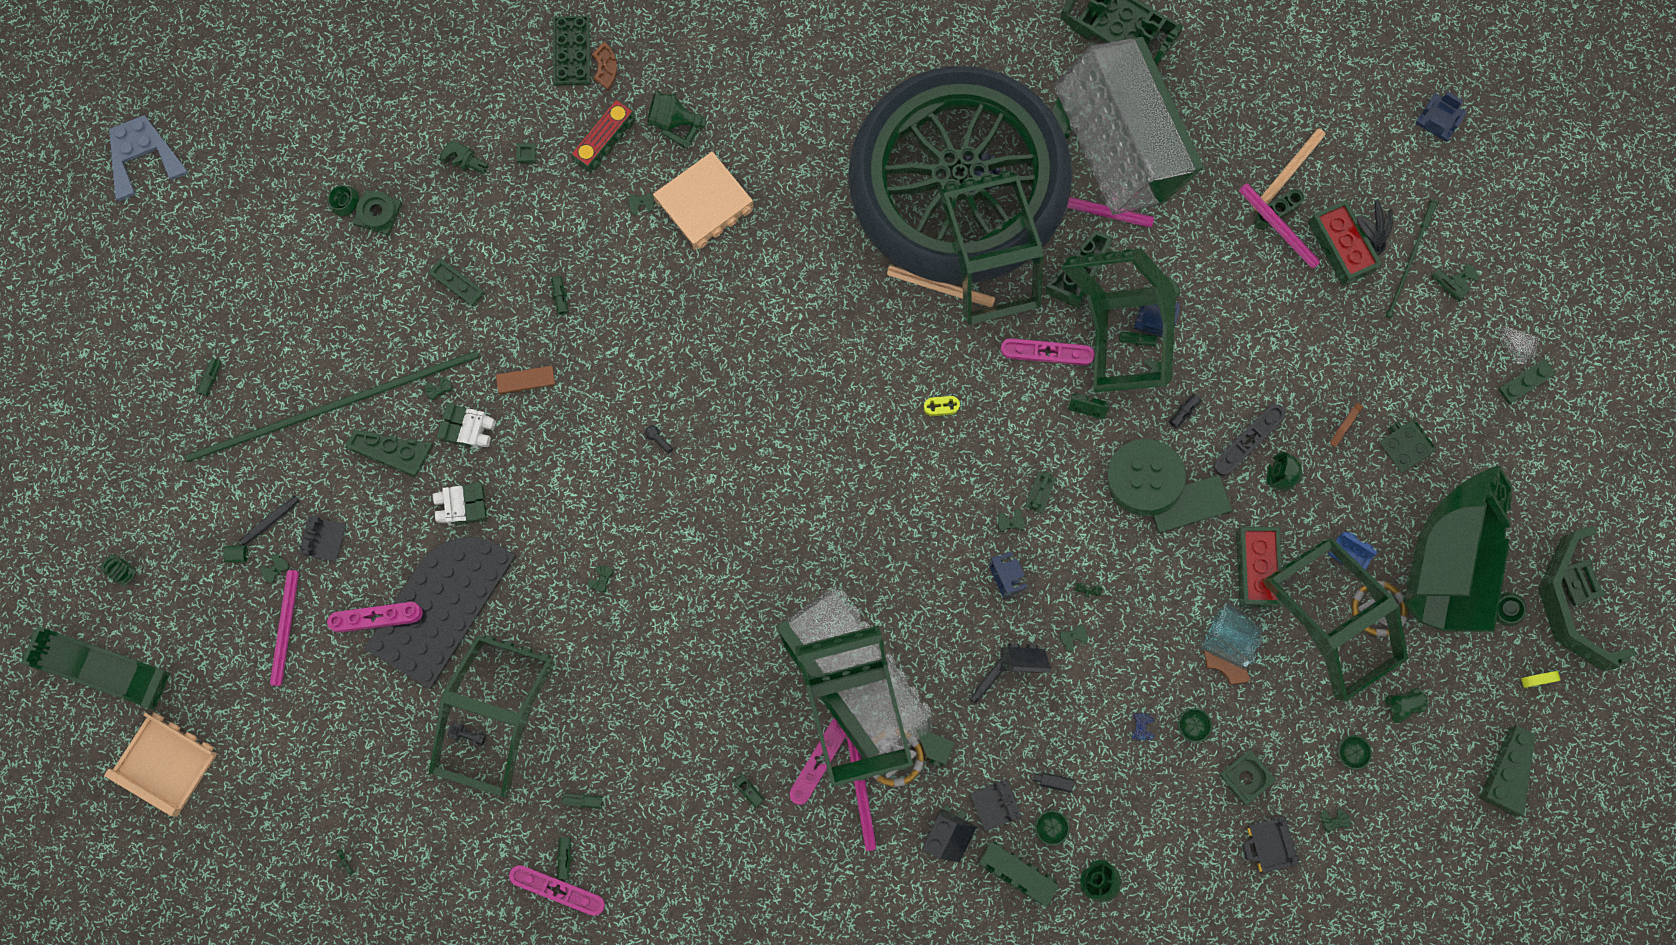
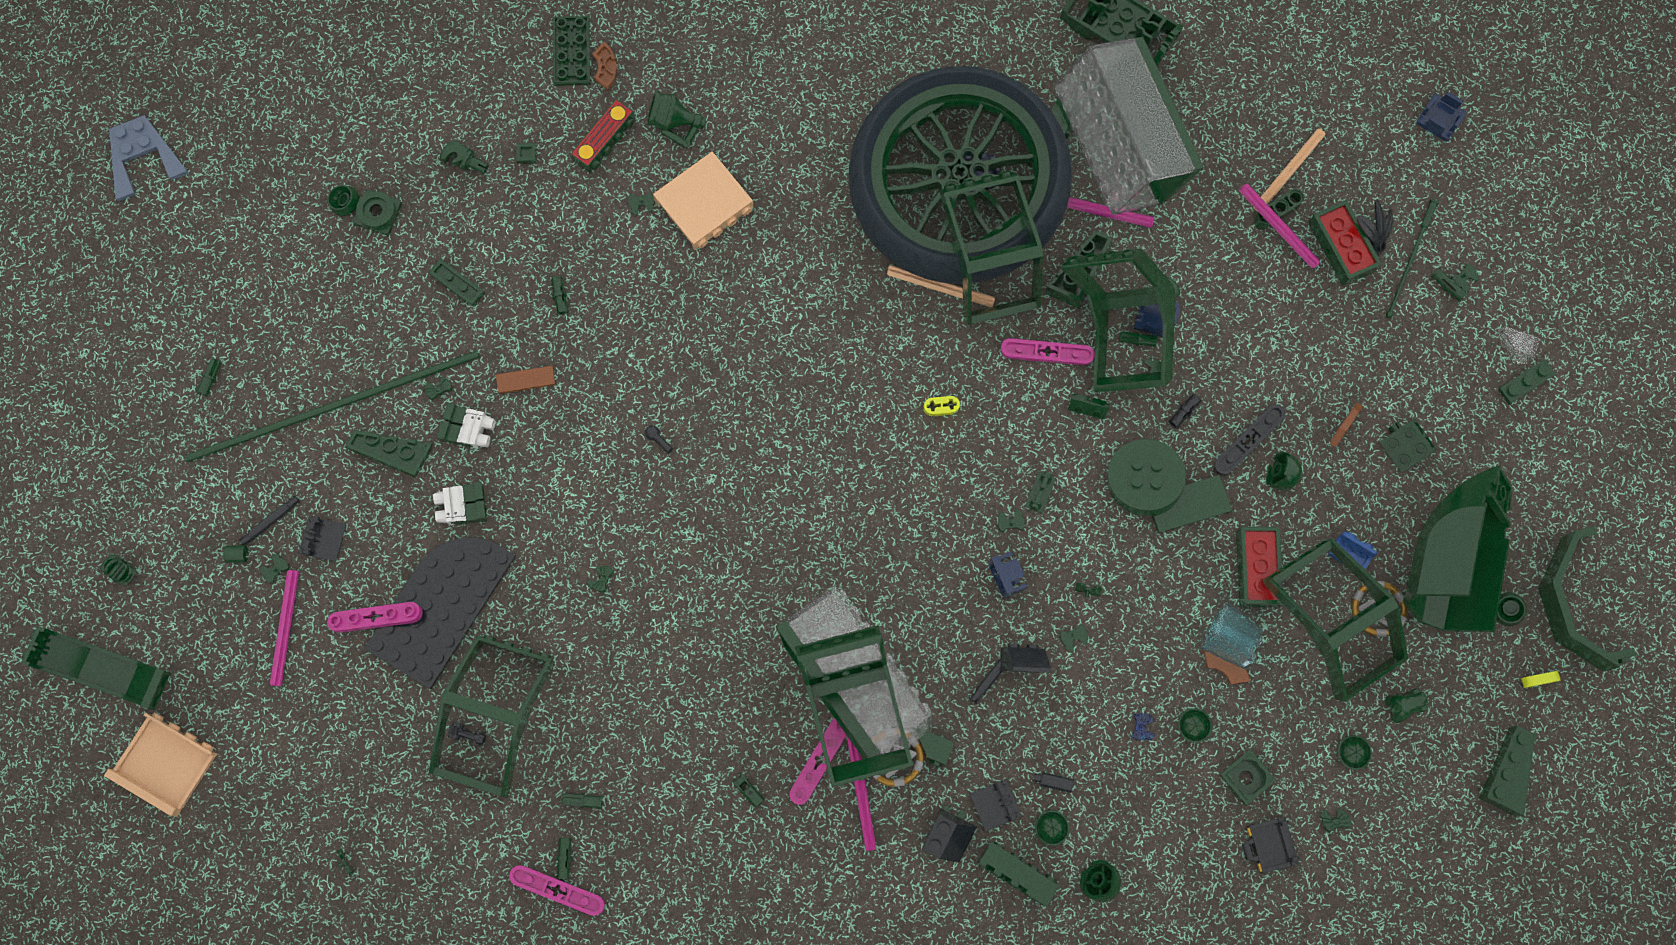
dark green plate [1562,559,1606,606] -> none

